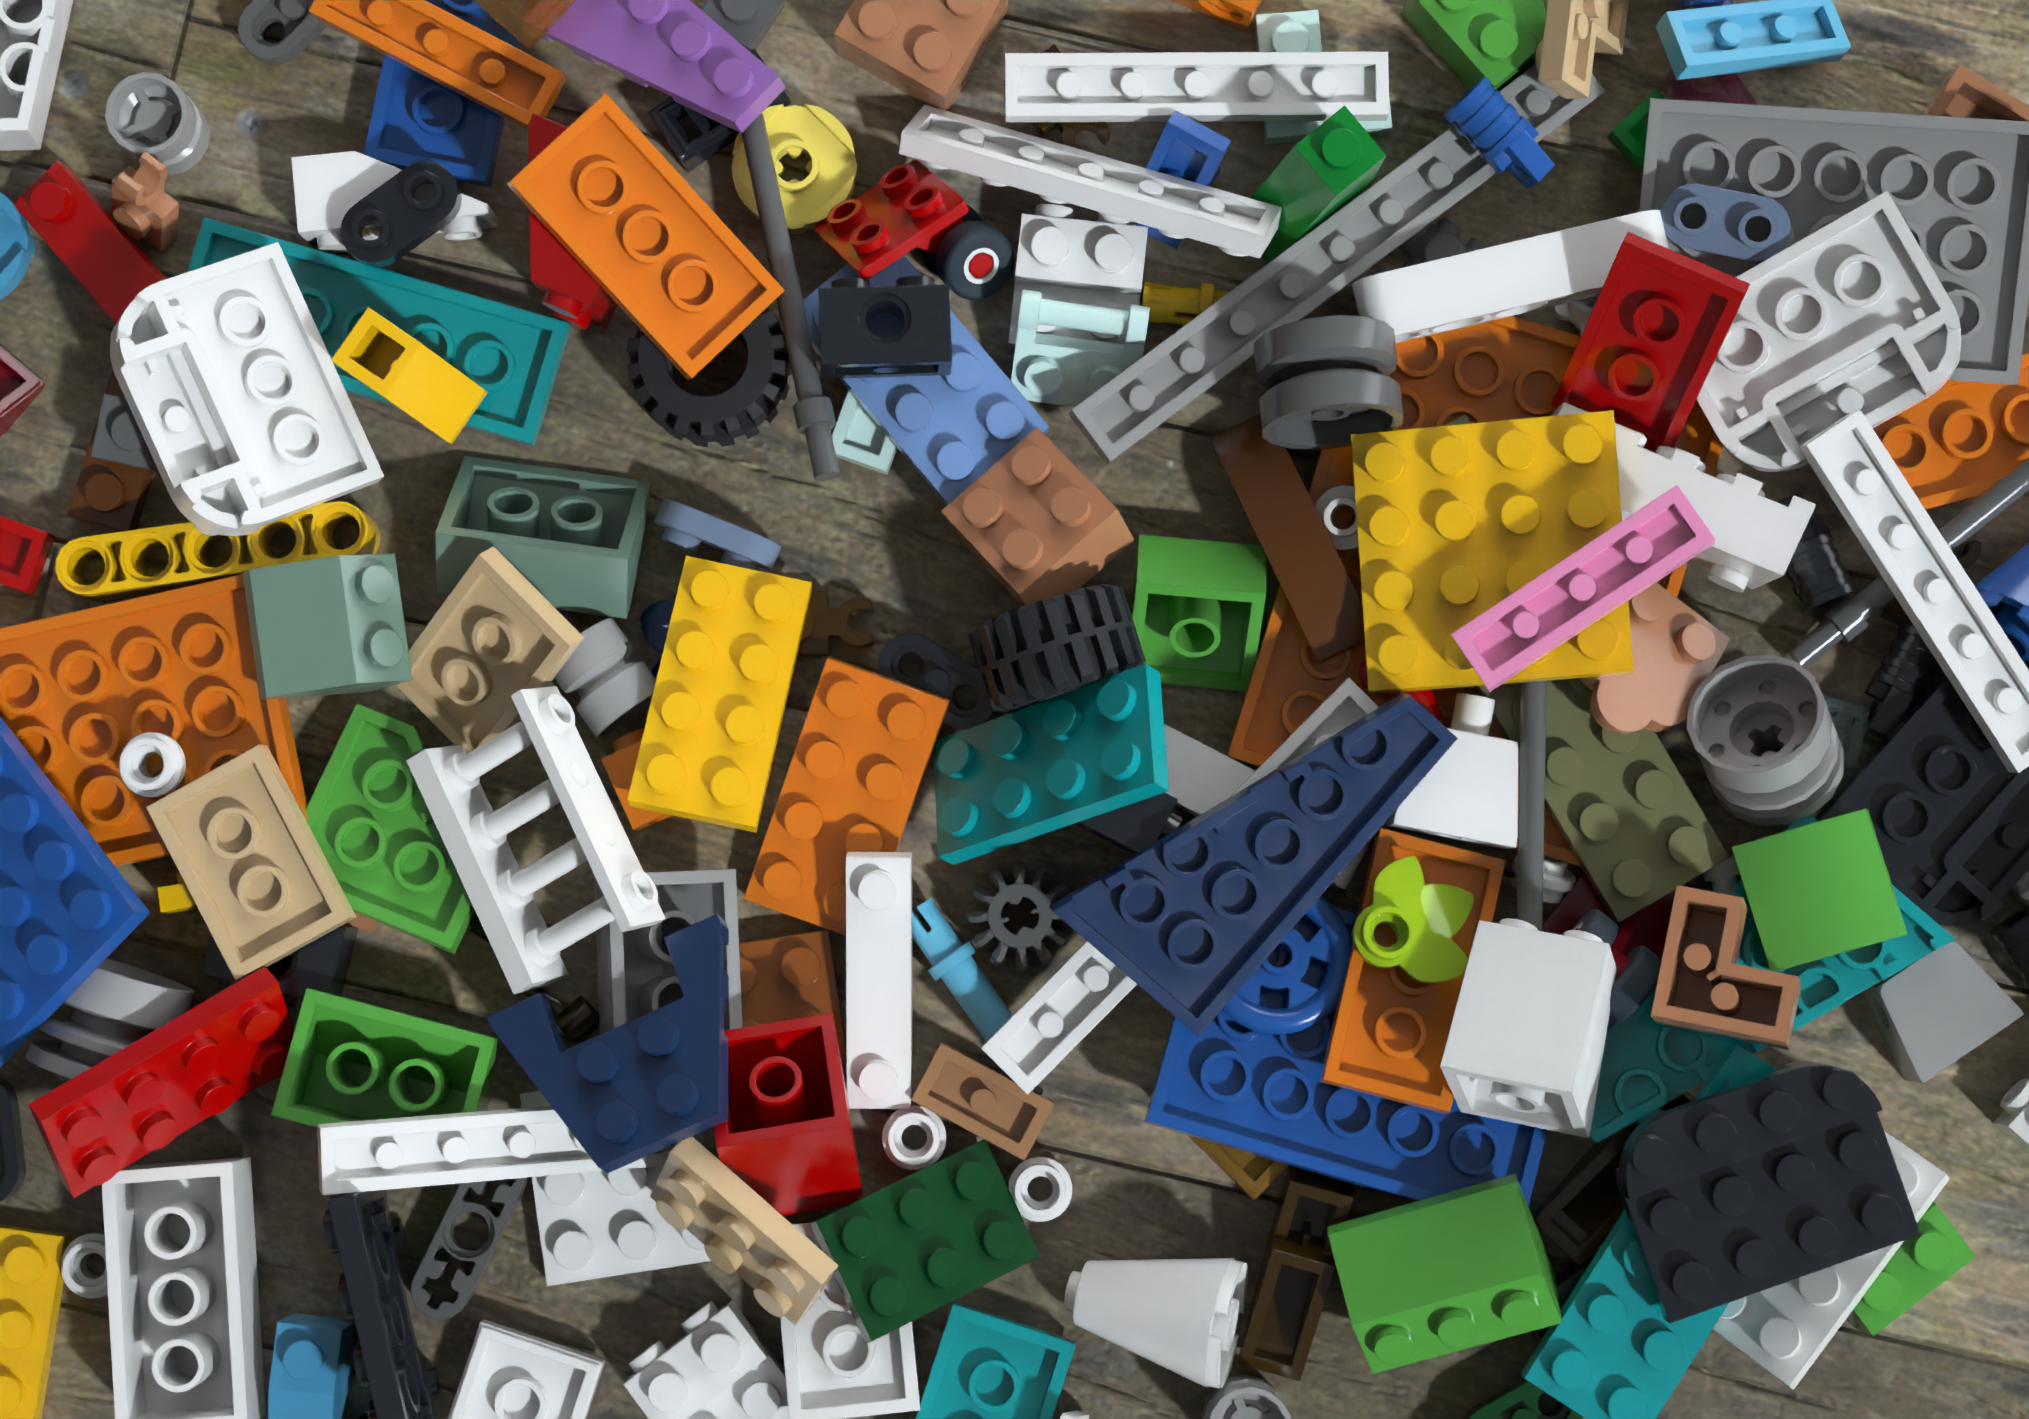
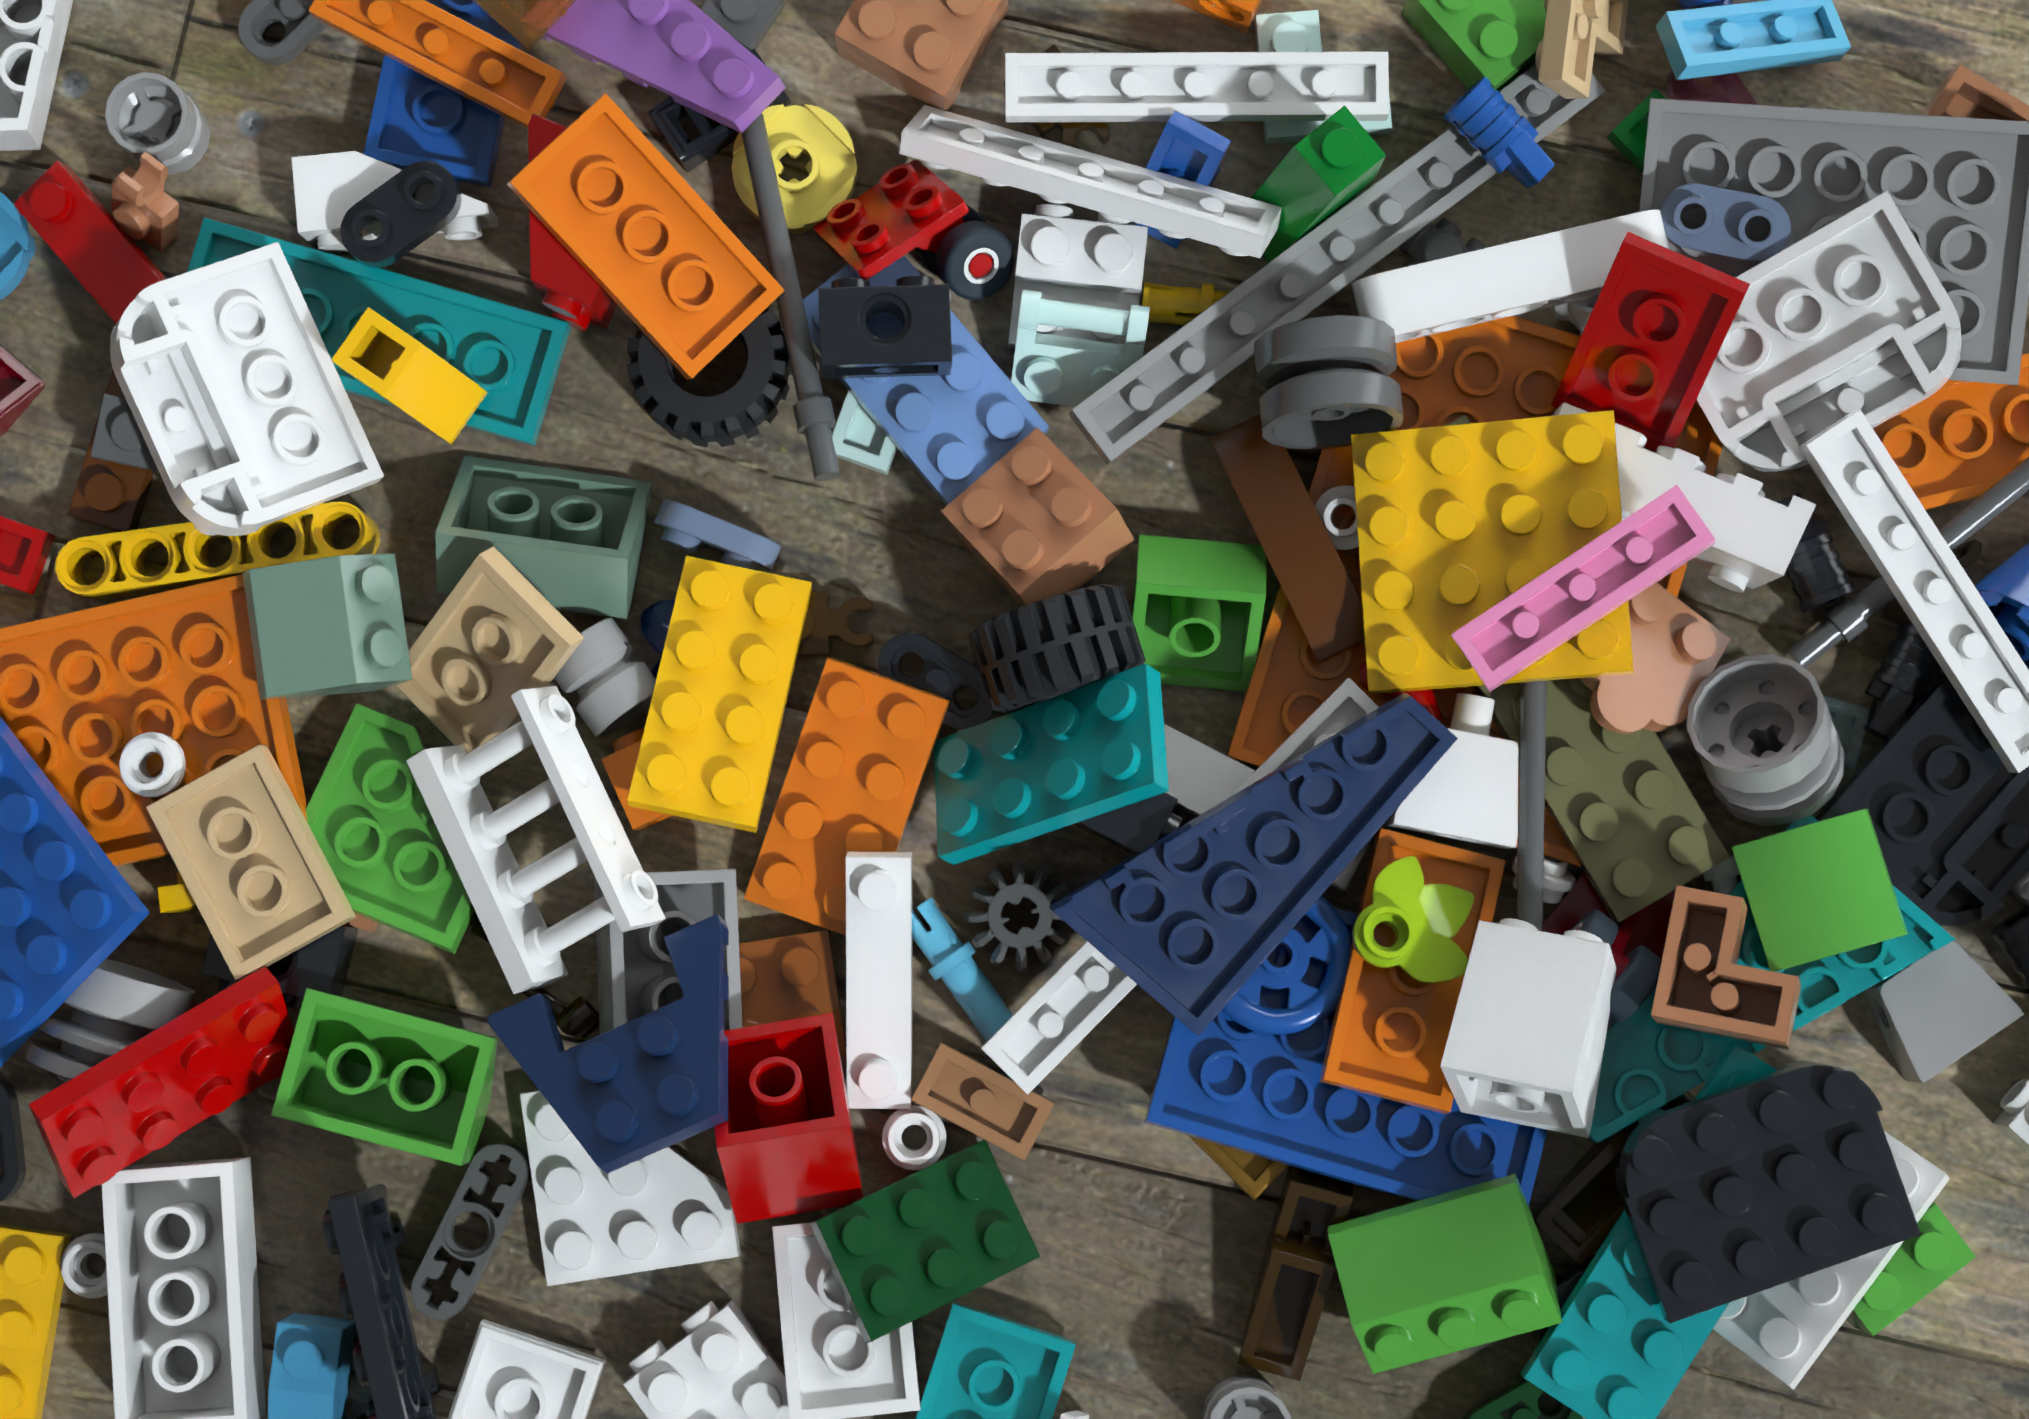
white plate [317,1106,717,1195] -> none
tan plate [650,1136,839,1325] -> none
white plate [1008,1156,1072,1222] -> none
white cone [1064,1258,1248,1389] -> none

